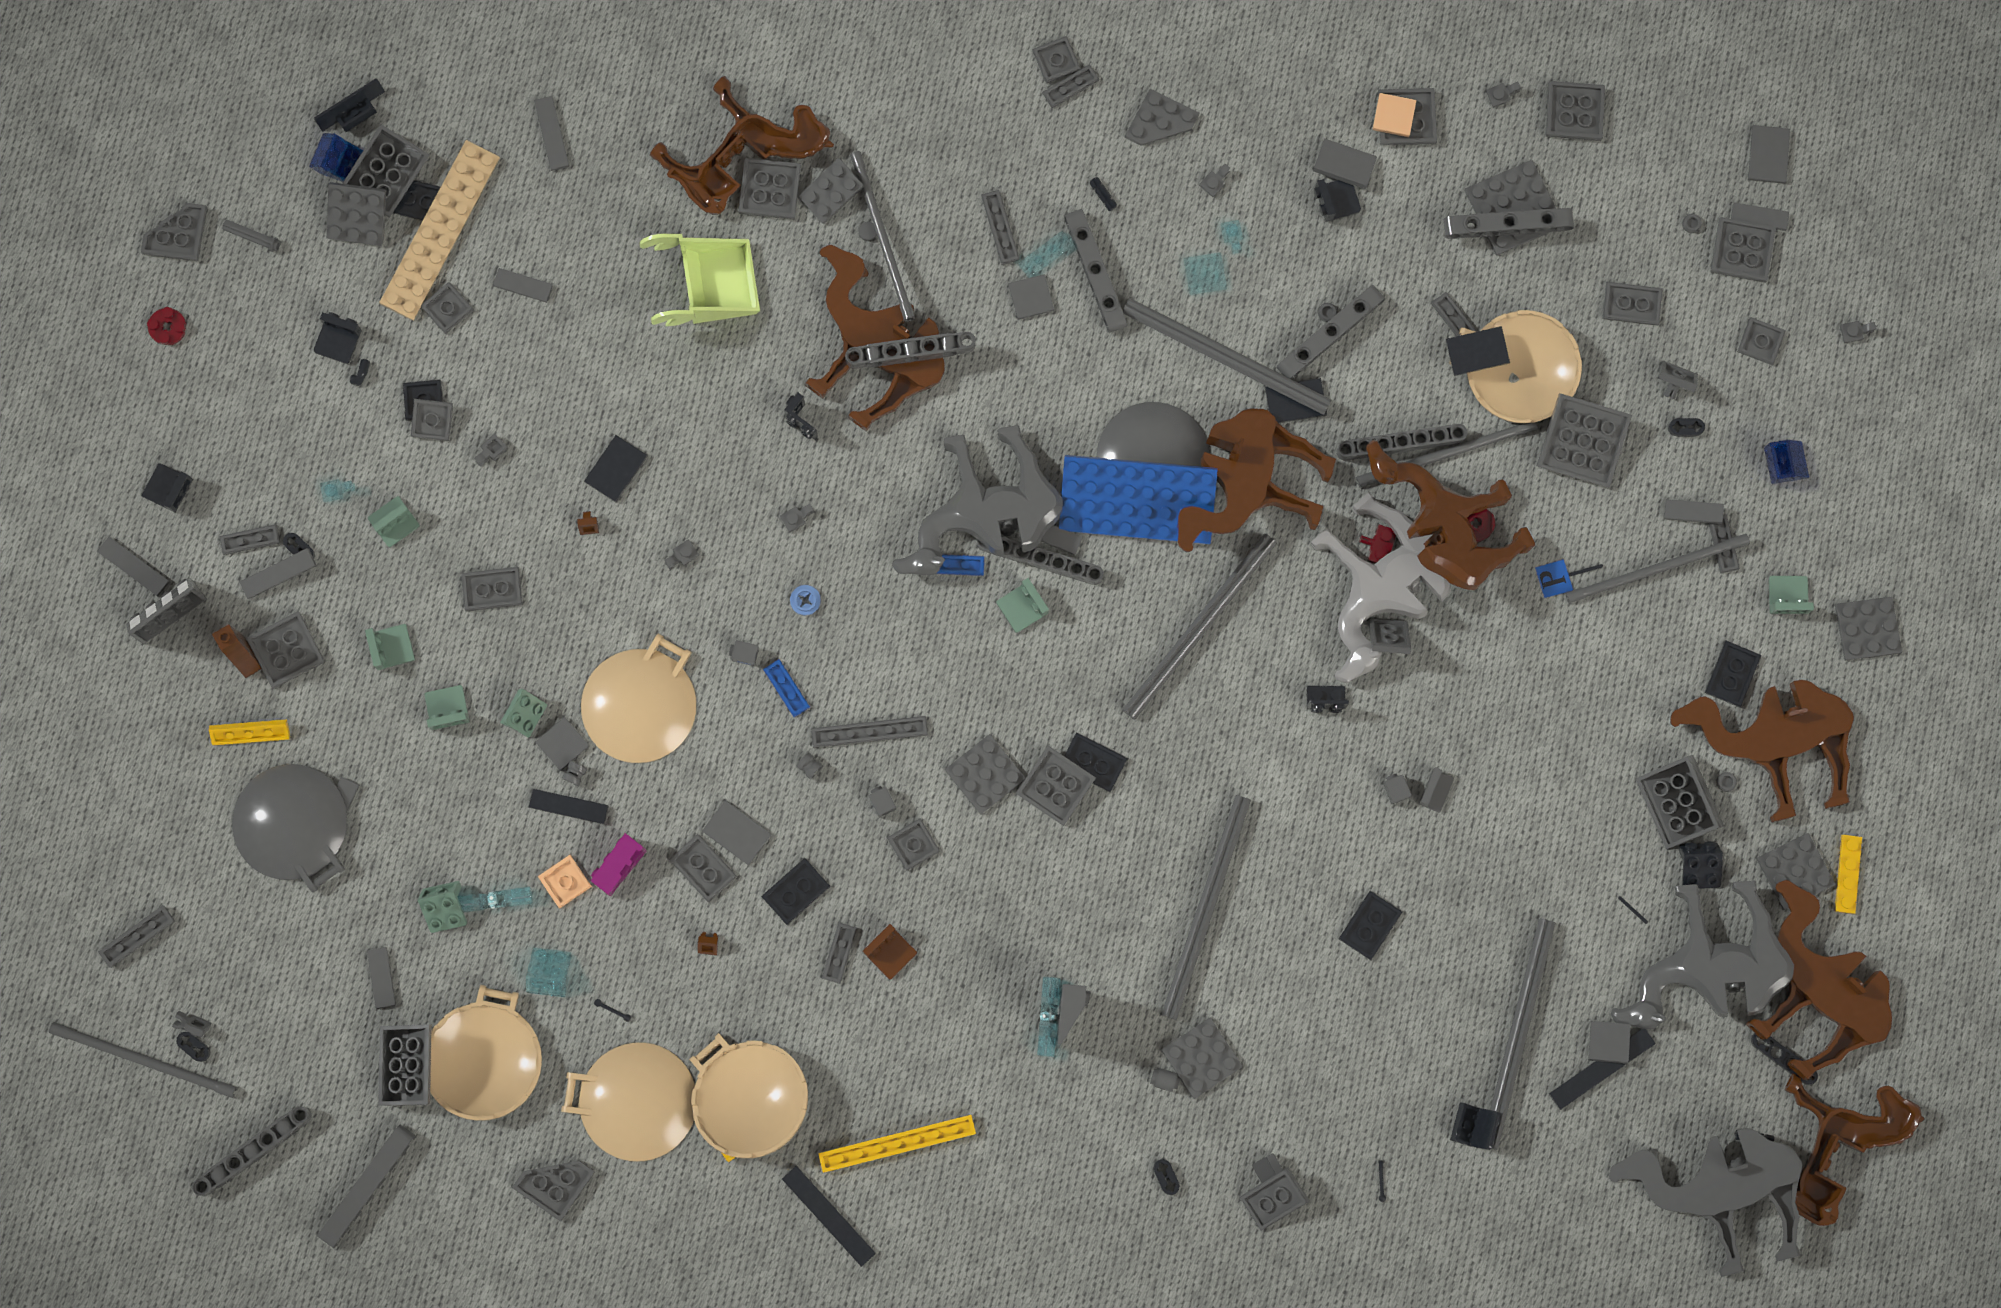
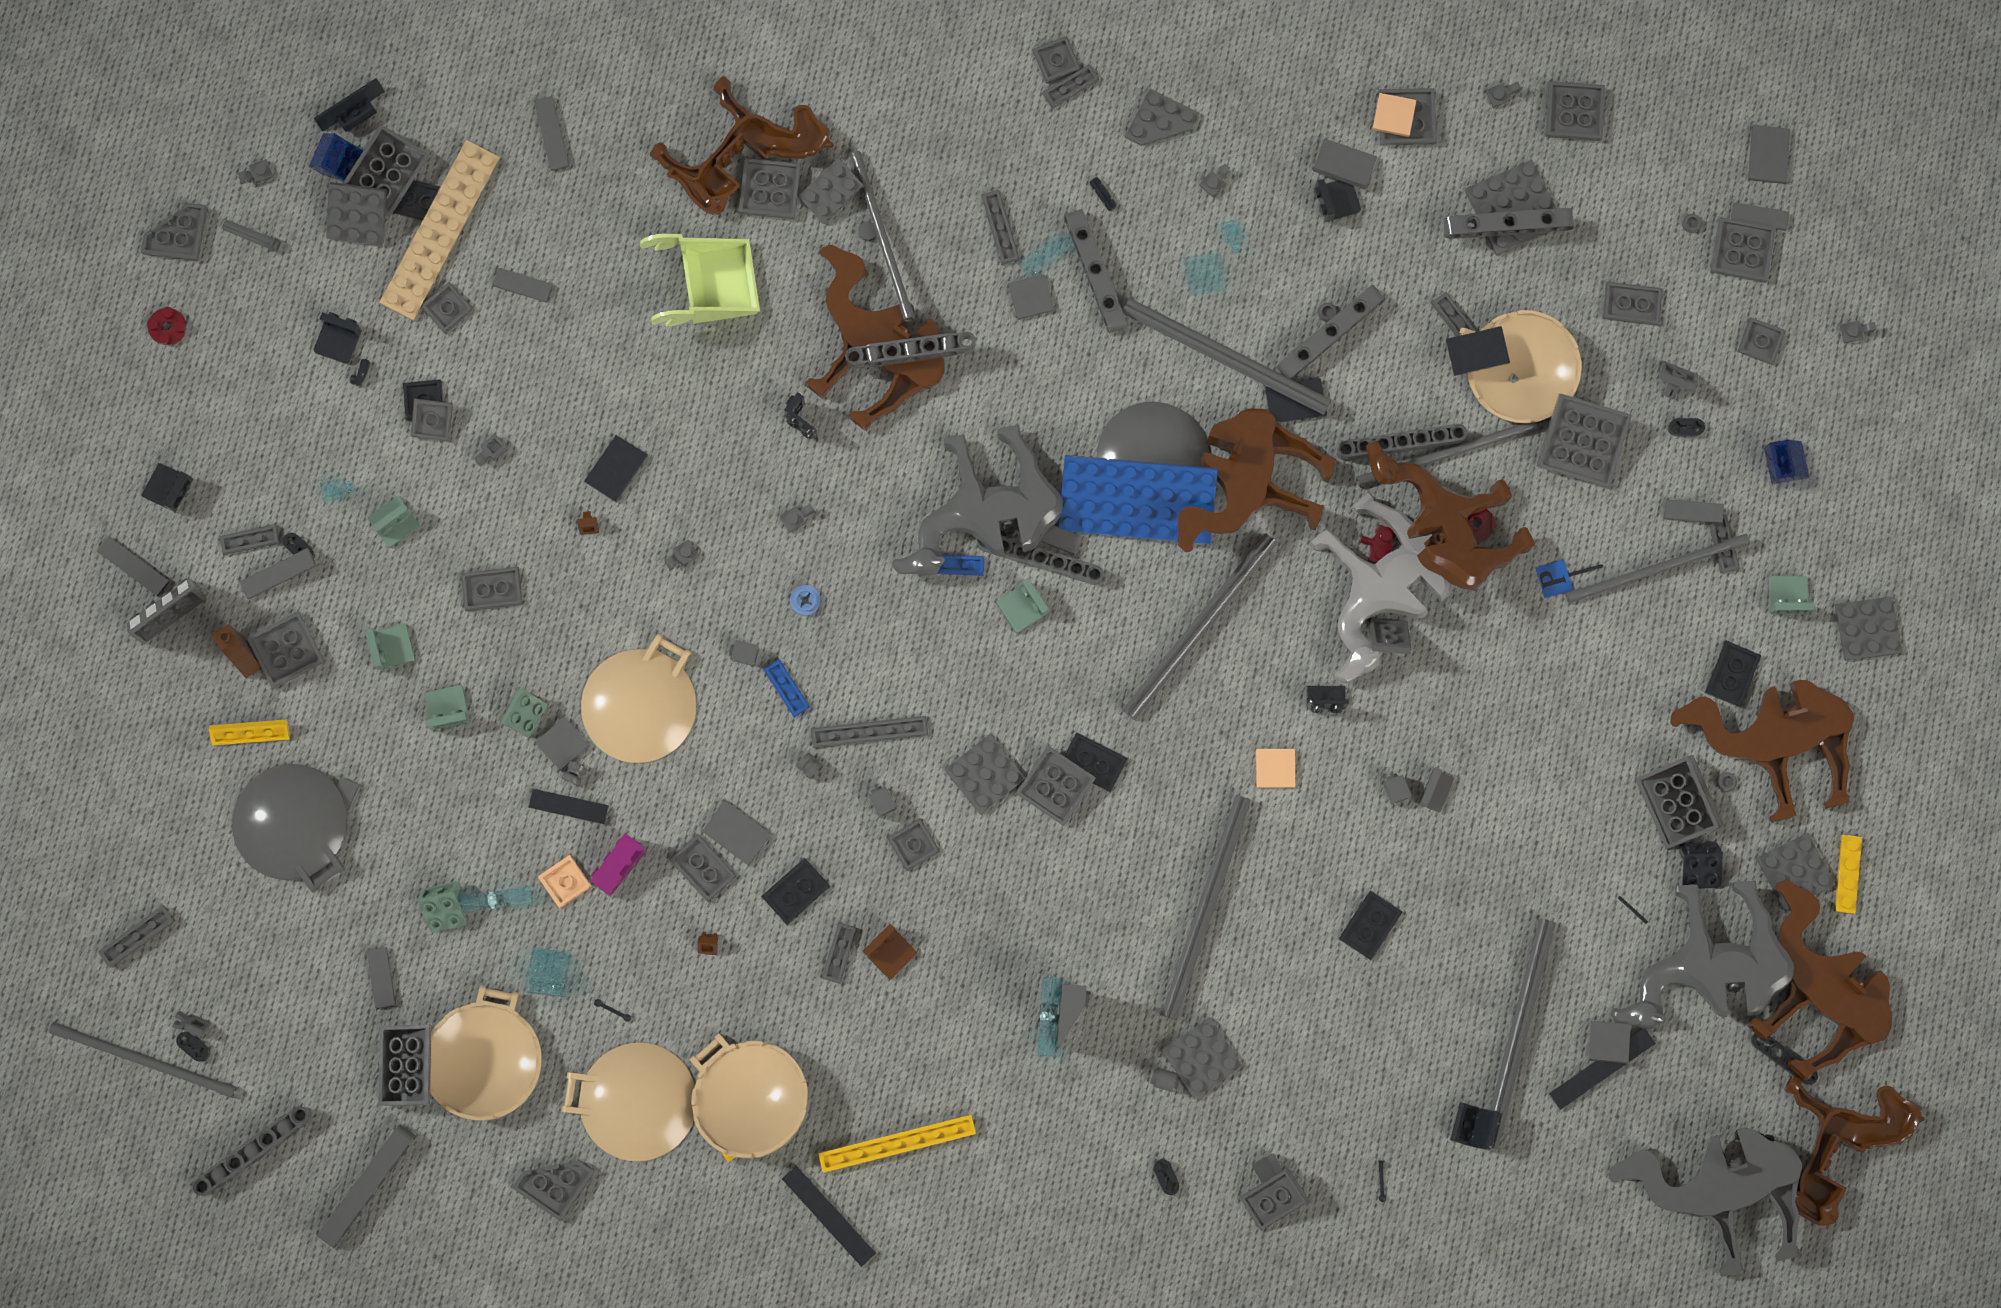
none -> dark grey plate [237,159,273,184]
none -> light nougat tile [1256,749,1295,788]

